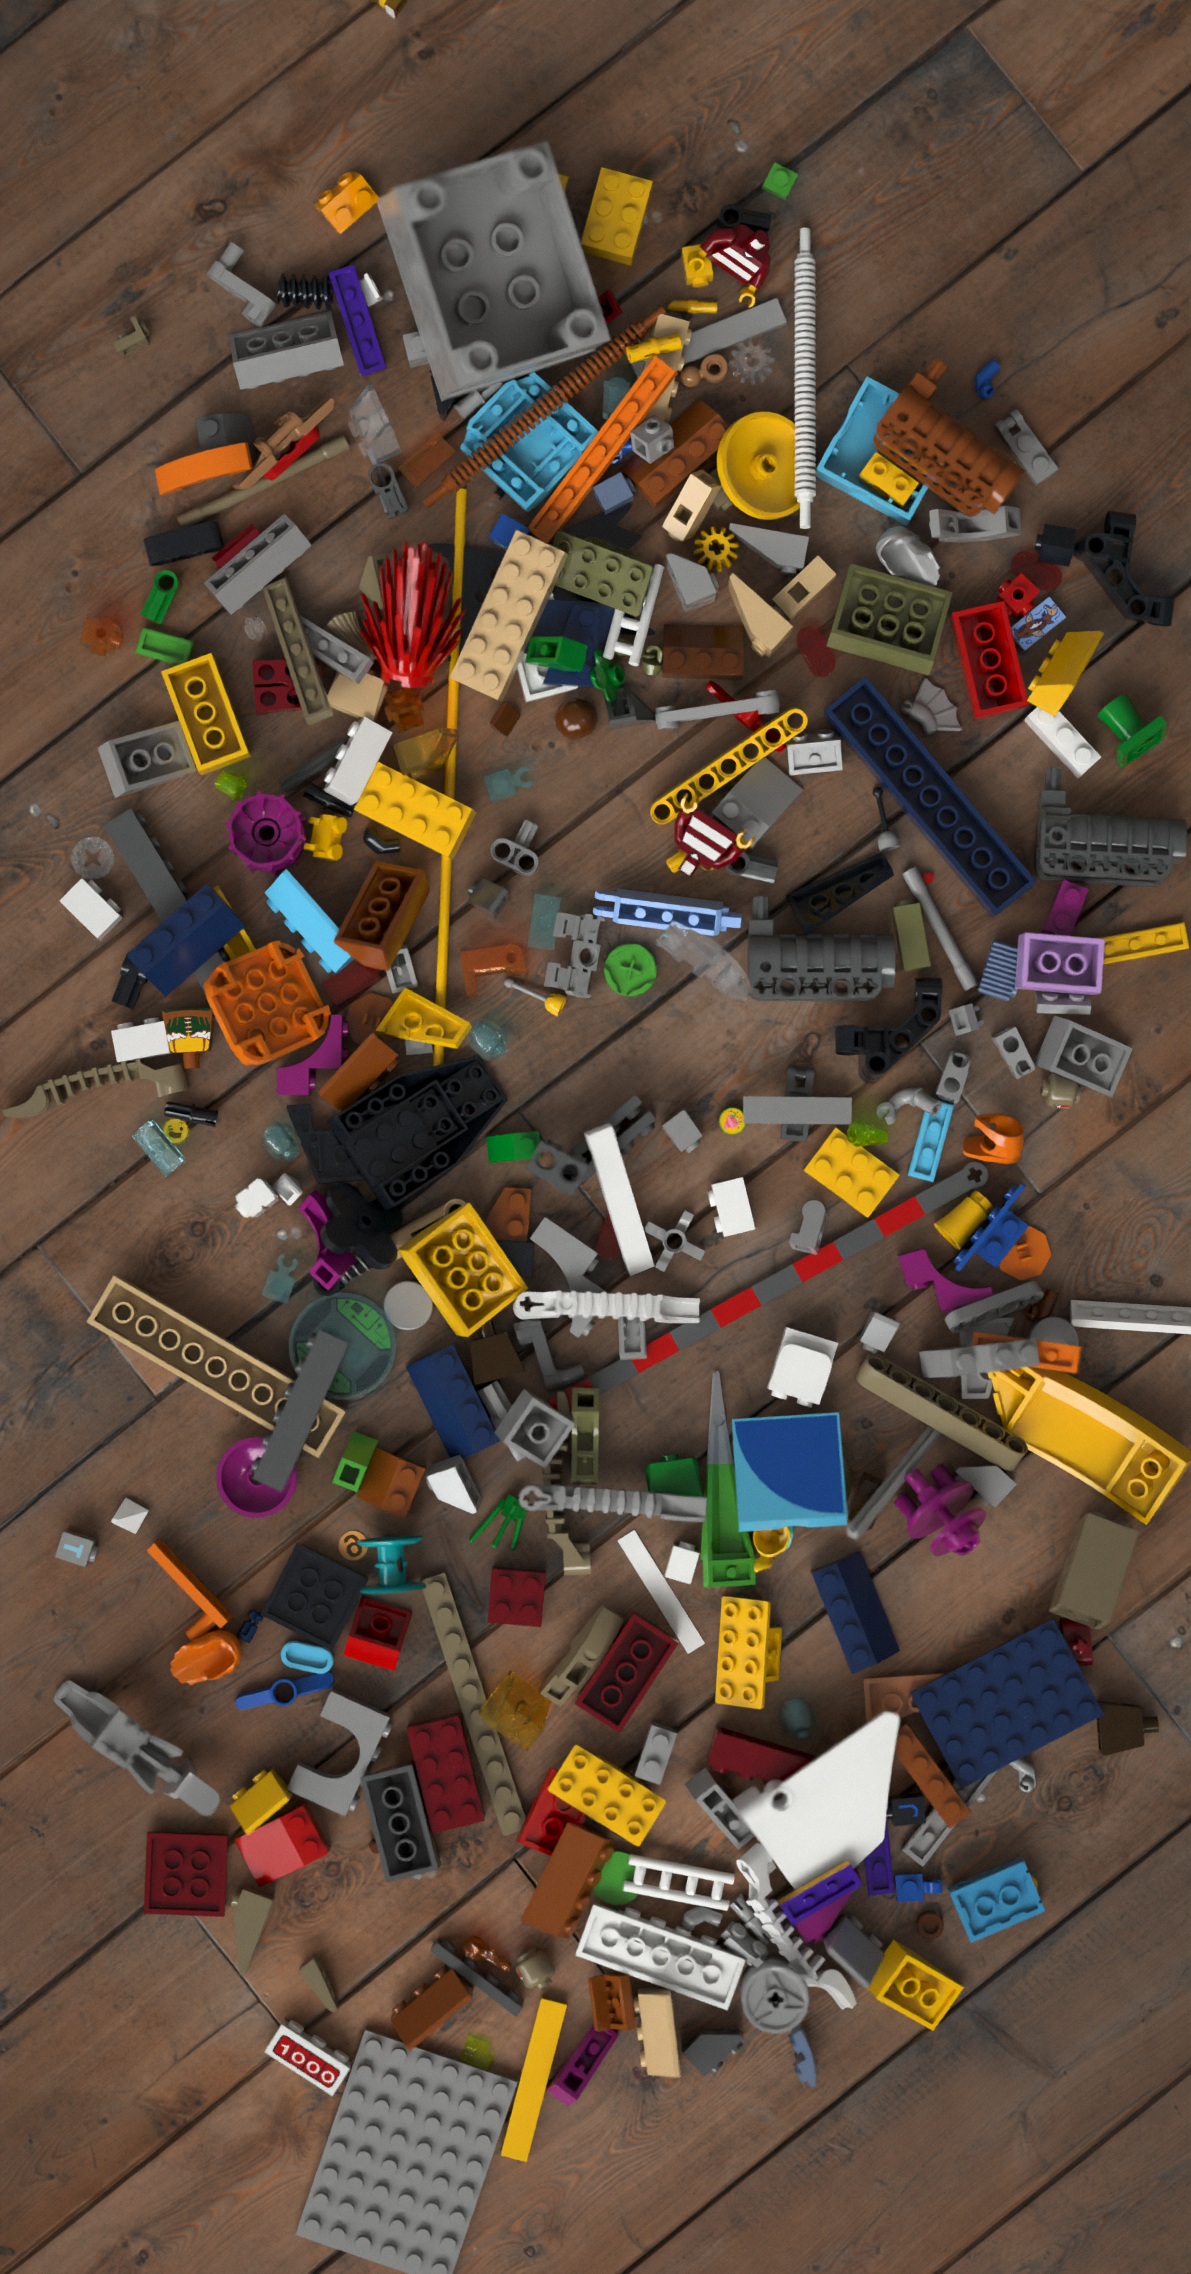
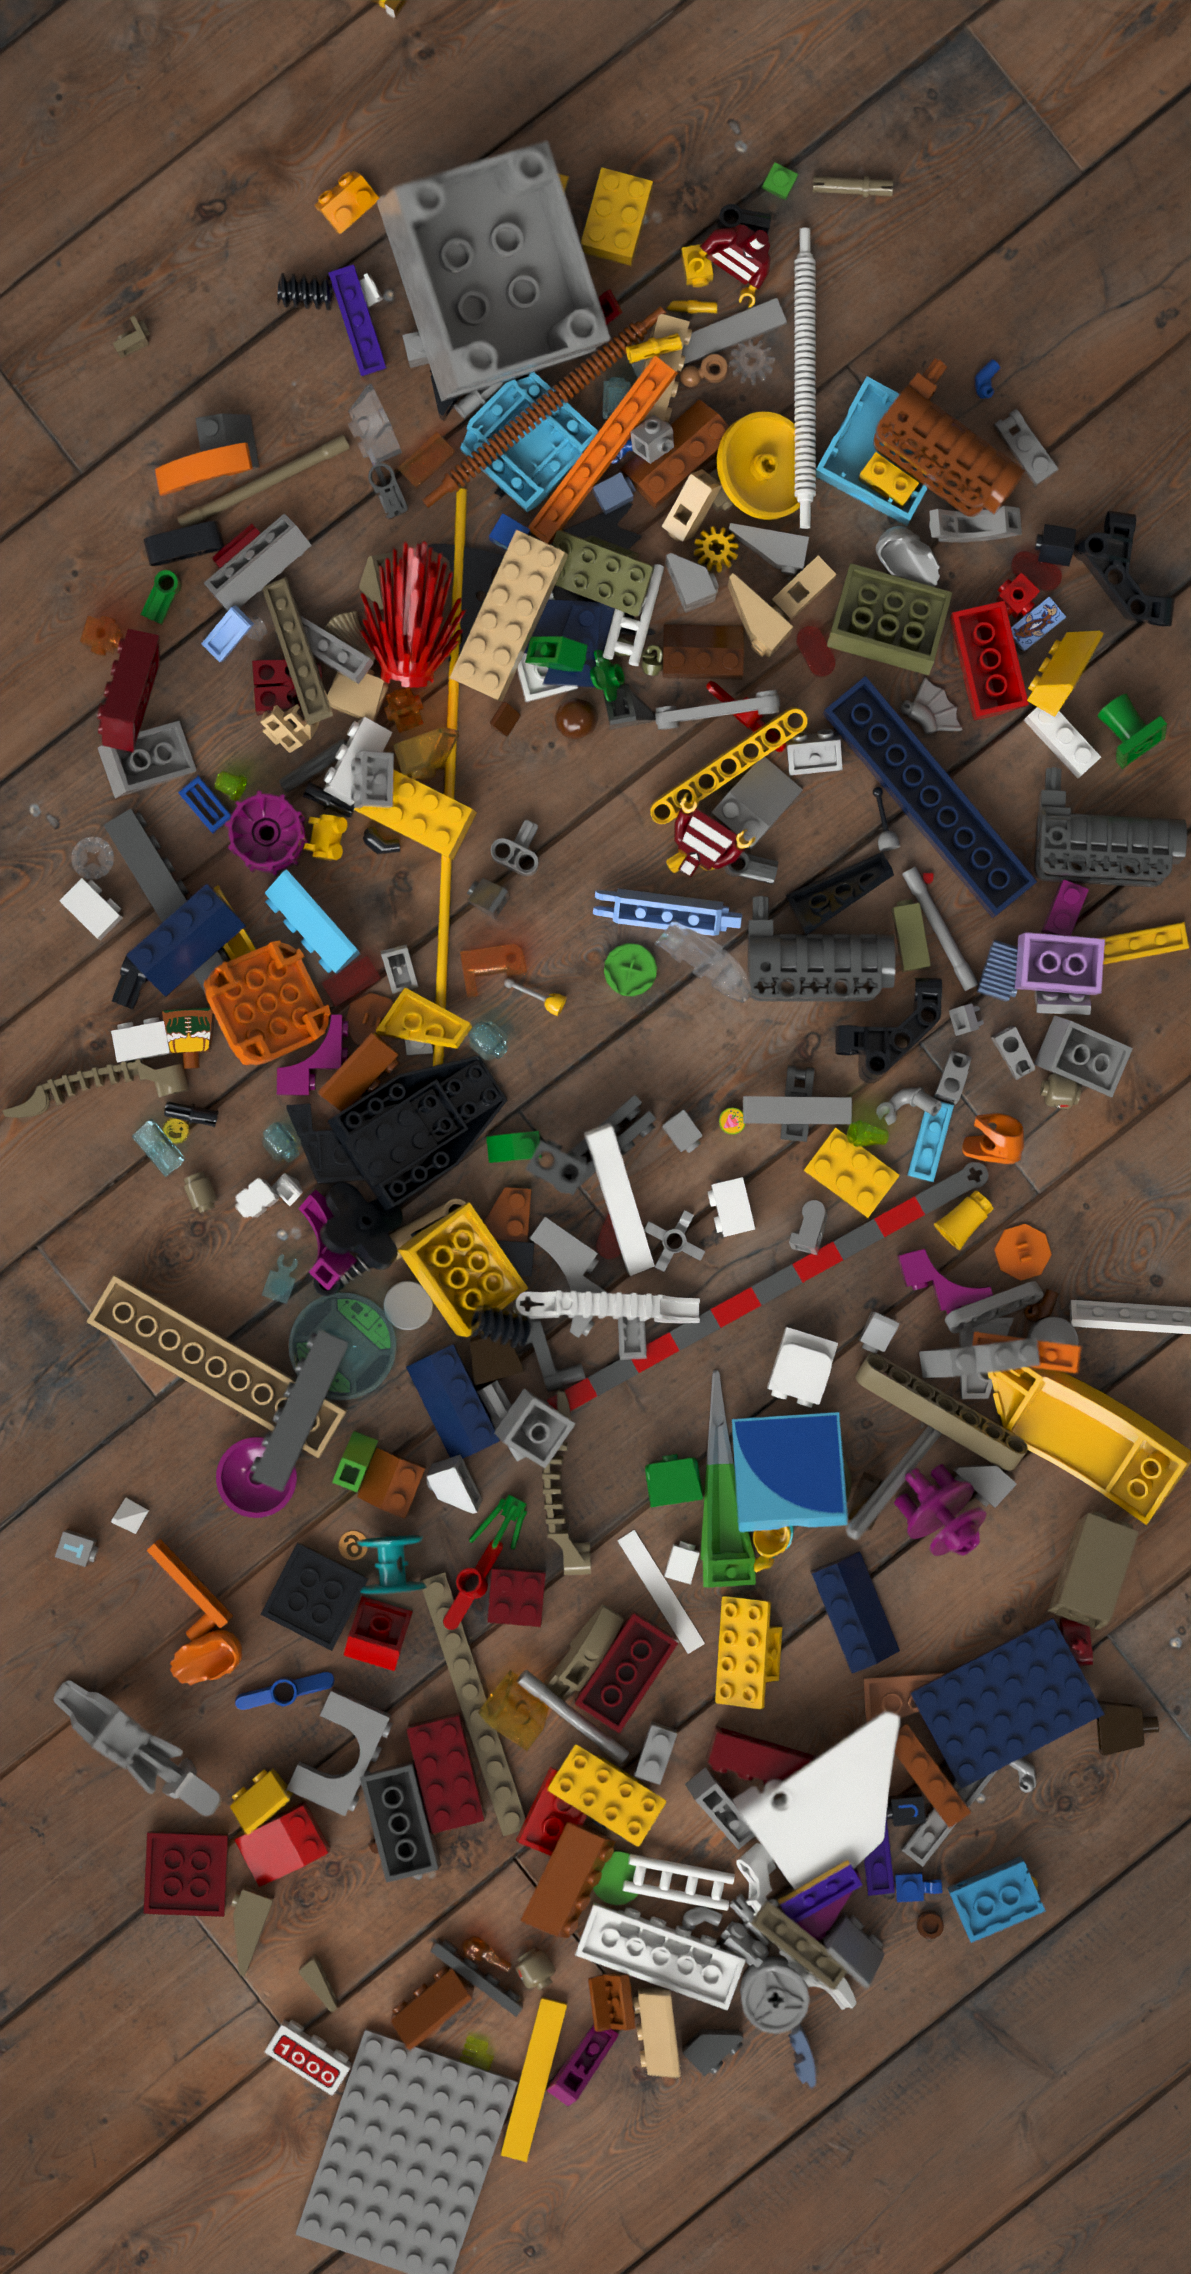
bright green tile [135,627,195,665] -> none
yellow brick [161,653,251,775] -> none
light grey beam [206,242,276,327] -> none
light grey slope [228,311,344,390] -> none
medium nougat piece [232,398,335,489] -> none
dark blue piece [236,1610,263,1643] -> none
medium azure tile [281,1640,334,1674] -> none
dark orange slope [334,861,430,971] -> none
clear light blue plate [483,767,533,803] -> none
light grey piece [519,1483,708,1522] -> none
clear light blue plate [527,894,561,951] -> none
light grey piece [544,913,605,998] -> none
olive arch [571,1388,599,1485] -> none
clear light blue head [779,1698,817,1739] -> none
yellow slope [867,1940,964,2031] -> none
blue bracket [953,1183,1029,1272] -> none
none -> dark red brick [97,629,160,752]
none -> blue tile [178,776,232,834]
none -> dark tan brick [184,1171,218,1213]
none -> light blue tile [201,605,254,662]
none -> tan piece [260,705,320,753]
none -> light grey bracket [351,751,394,808]
none -> red piece [443,1540,503,1630]
none -> black piece [471,1305,532,1348]
none -> light grey piece [517,1670,629,1764]
none -> dark tan plate [750,1901,847,1990]
none -> dark tan pin [813,175,893,198]

